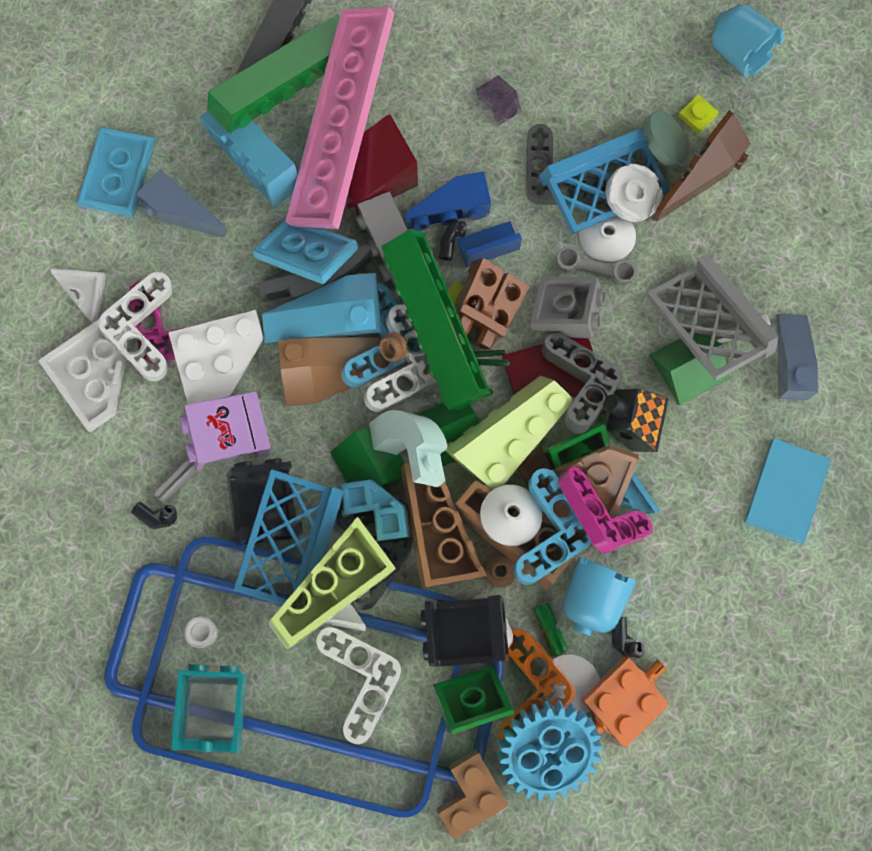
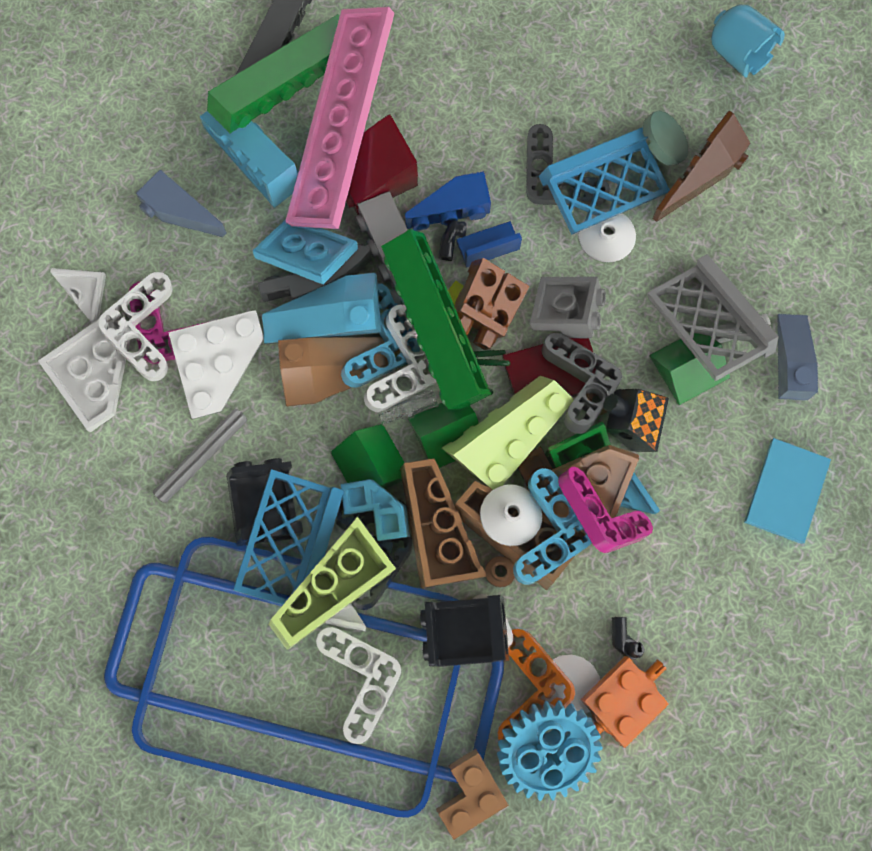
medium azure tile [77,127,156,217] -> none
black arm [131,502,177,529] -> none
window [171,664,248,753] -> none
lavender panel [179,391,271,471] -> none
white tile [184,616,218,649] -> none
light aqua arch [369,410,448,487] -> none
medium nougat plate [380,332,407,362] -> none
green slope [433,665,514,734] -> none
clear purple bracket [475,75,521,125] -> none
green piece [534,603,568,656] -> none
light grey bar [556,246,637,285] -> none
medium azure cylinder [562,556,637,636] -> none
white tile [605,164,663,222] -> none
neon yellow plate [678,94,719,134] -> none

